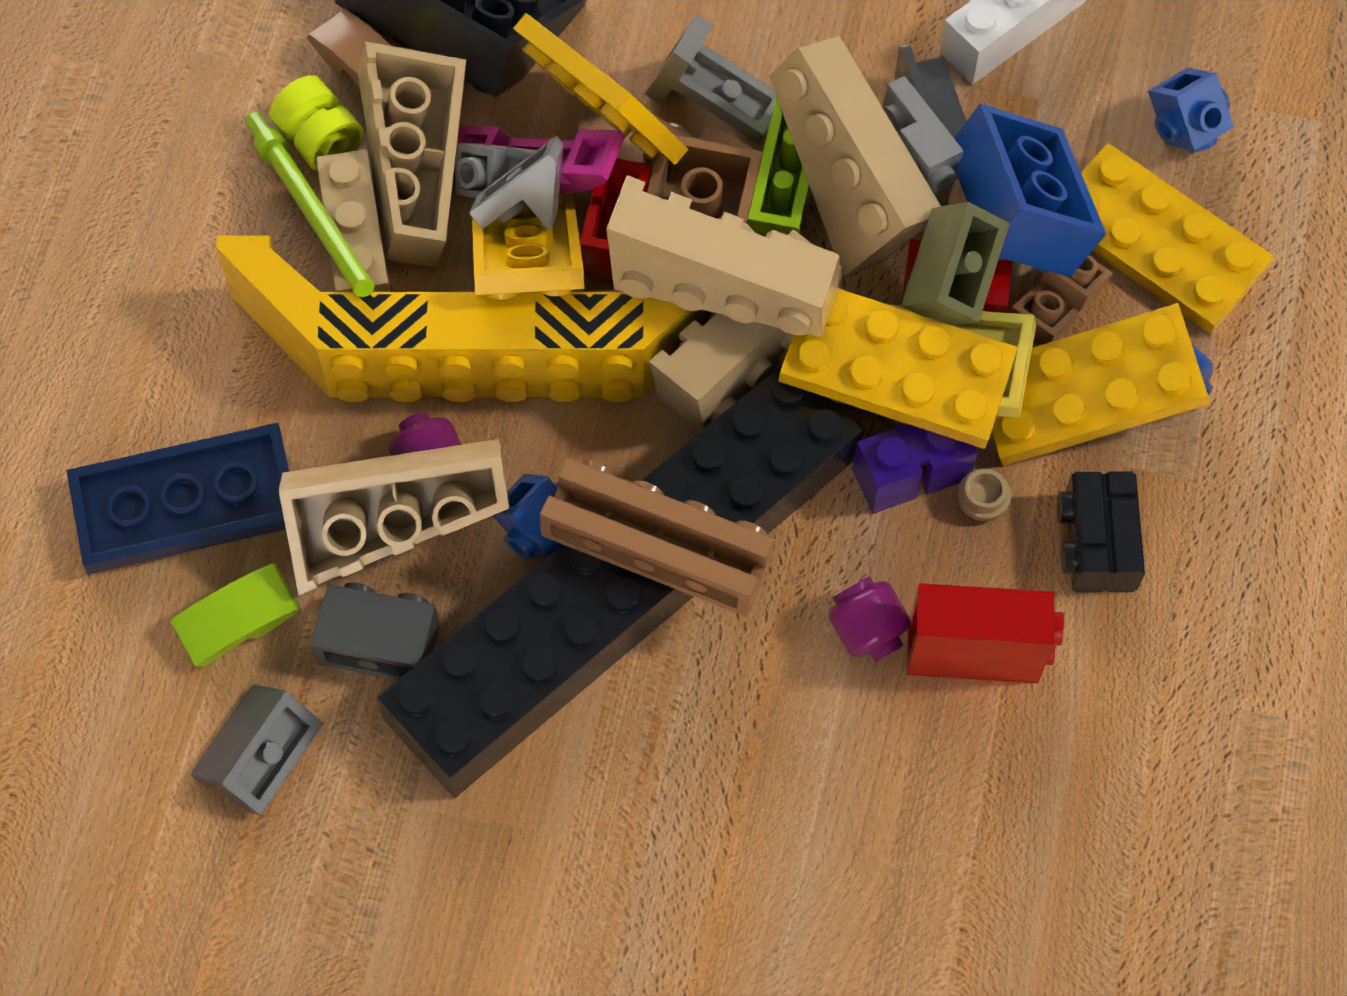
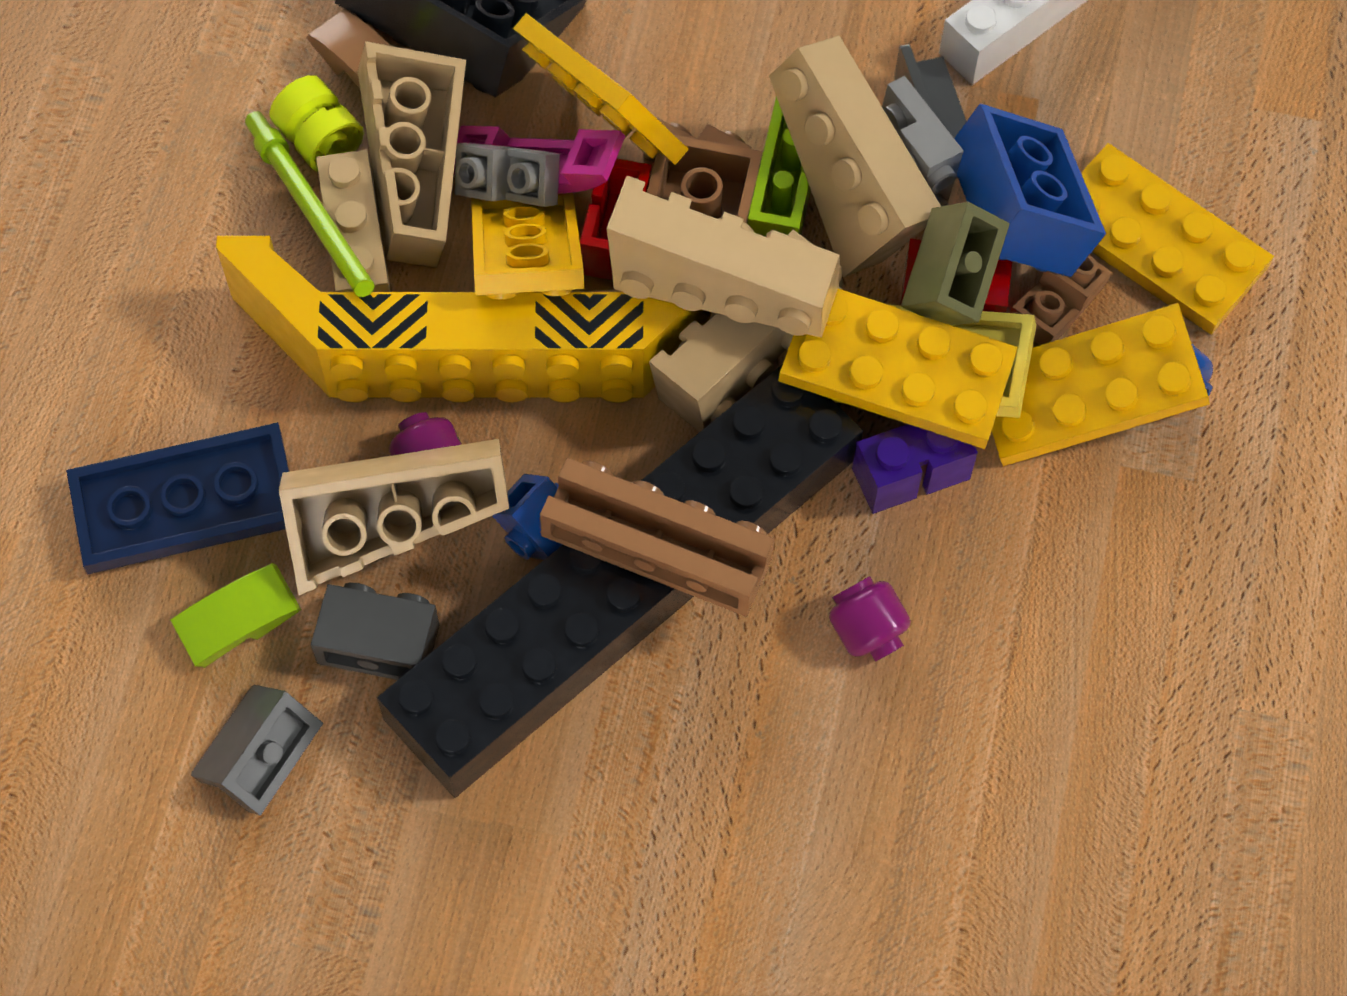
light grey slope [470,136,564,230] -> none
light grey bracket [645,15,776,143] -> none
red brick [906,583,1064,683] -> none
tan plate [957,469,1011,521] -> none
black brick [1057,471,1145,592] -> none
blue brick [1148,68,1234,152] -> none

